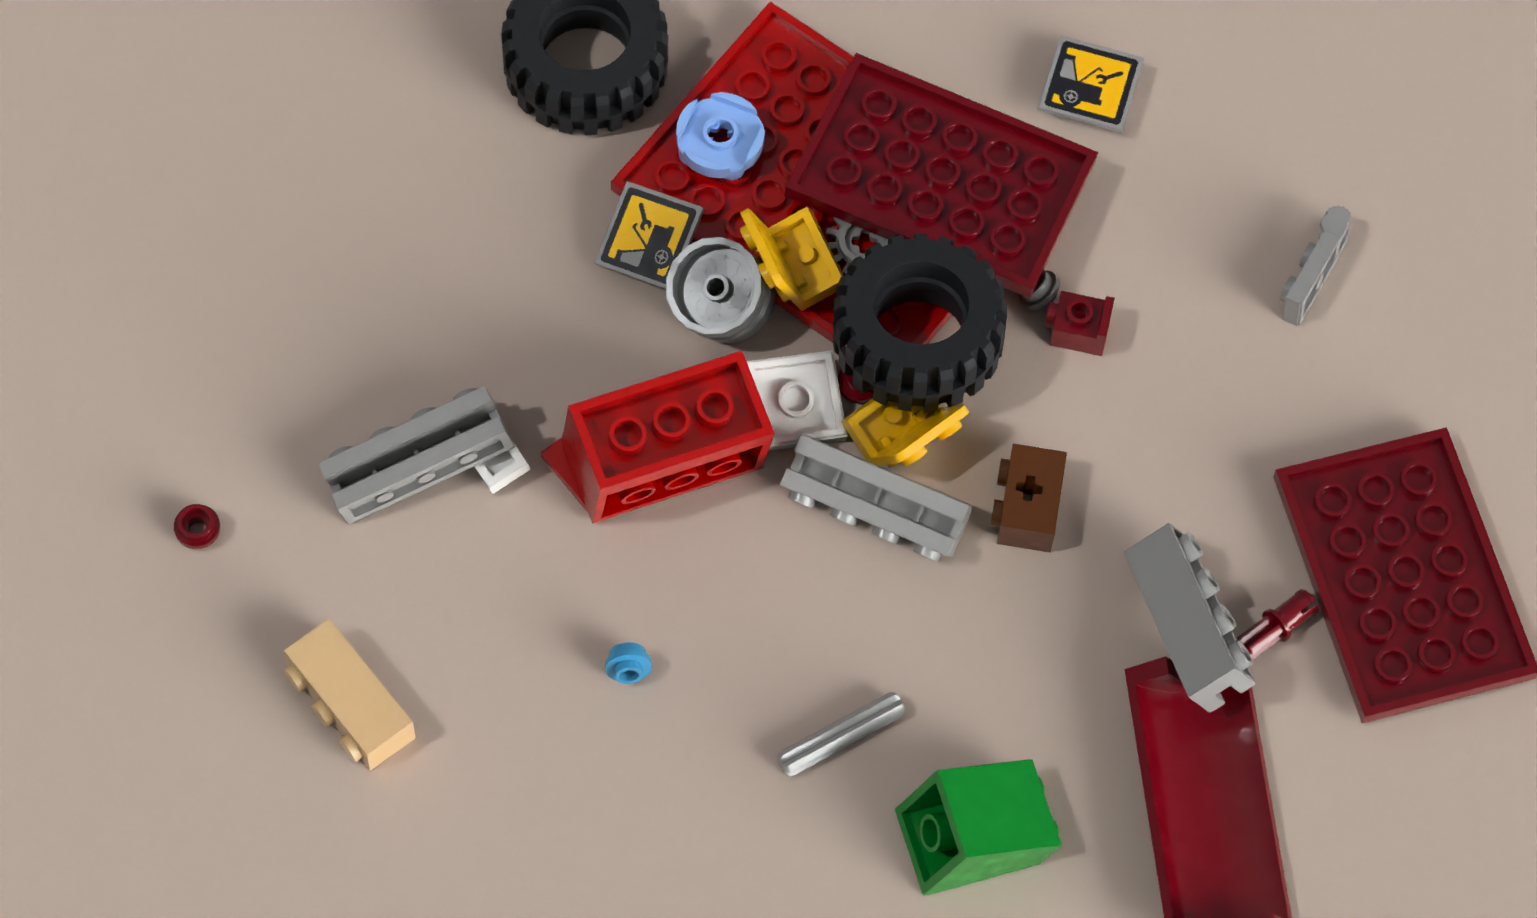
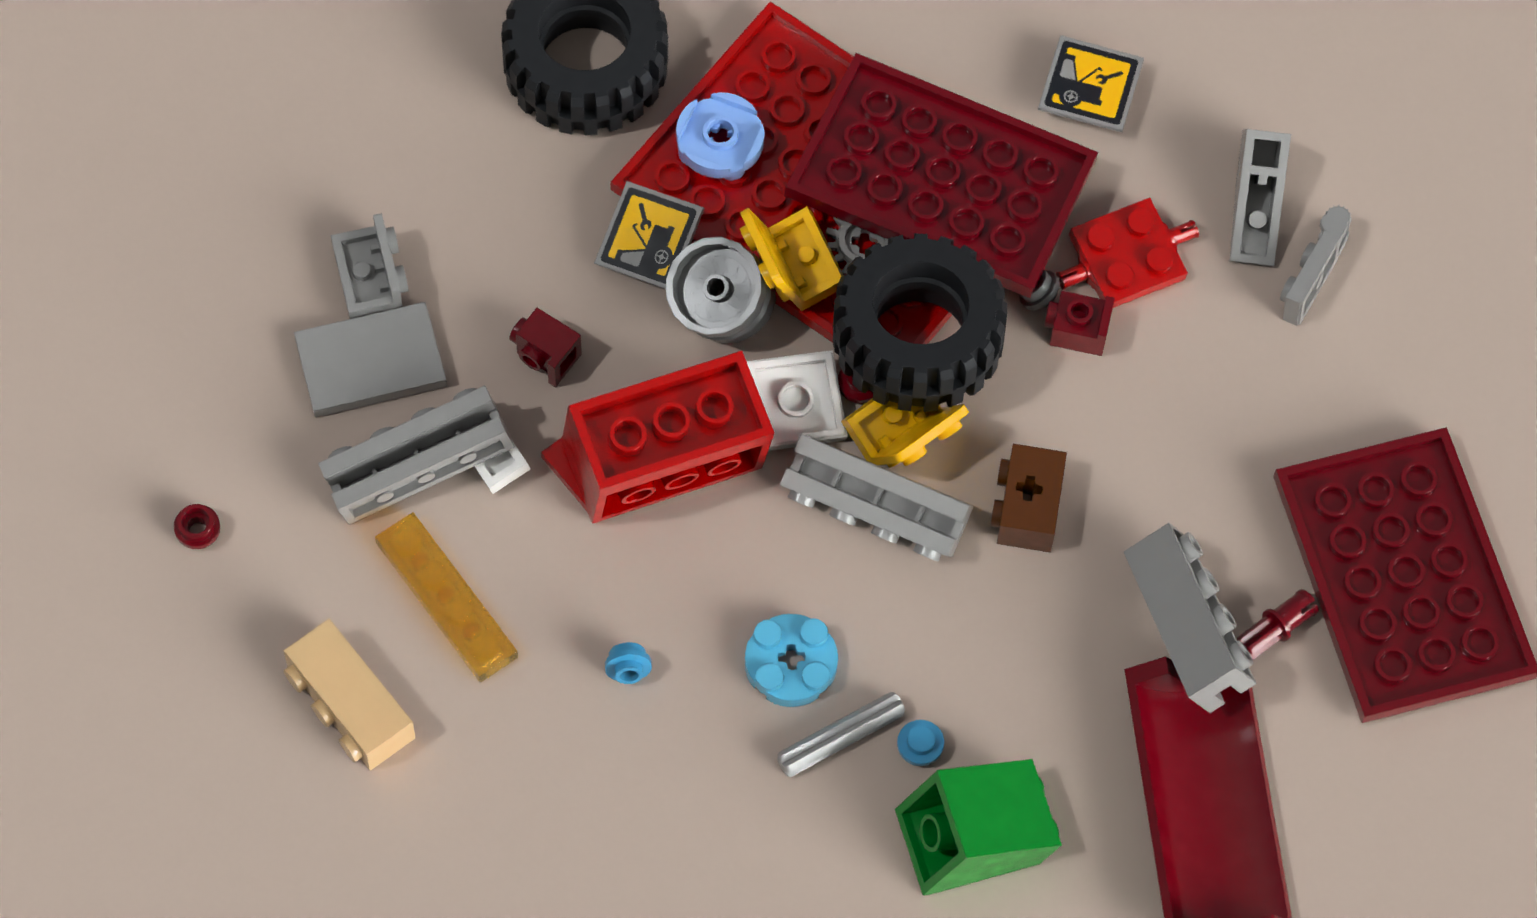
none -> light grey tile [294,302,447,418]
none -> light grey bracket [331,213,409,319]
none -> clear yellow plate [375,512,518,683]
none -> dark red brick [509,307,582,388]
none -> medium azure plate [745,614,838,707]
none -> dark azure plate [897,720,944,766]
none -> red plate [1056,197,1199,308]
none -> light grey slope [1229,129,1291,266]

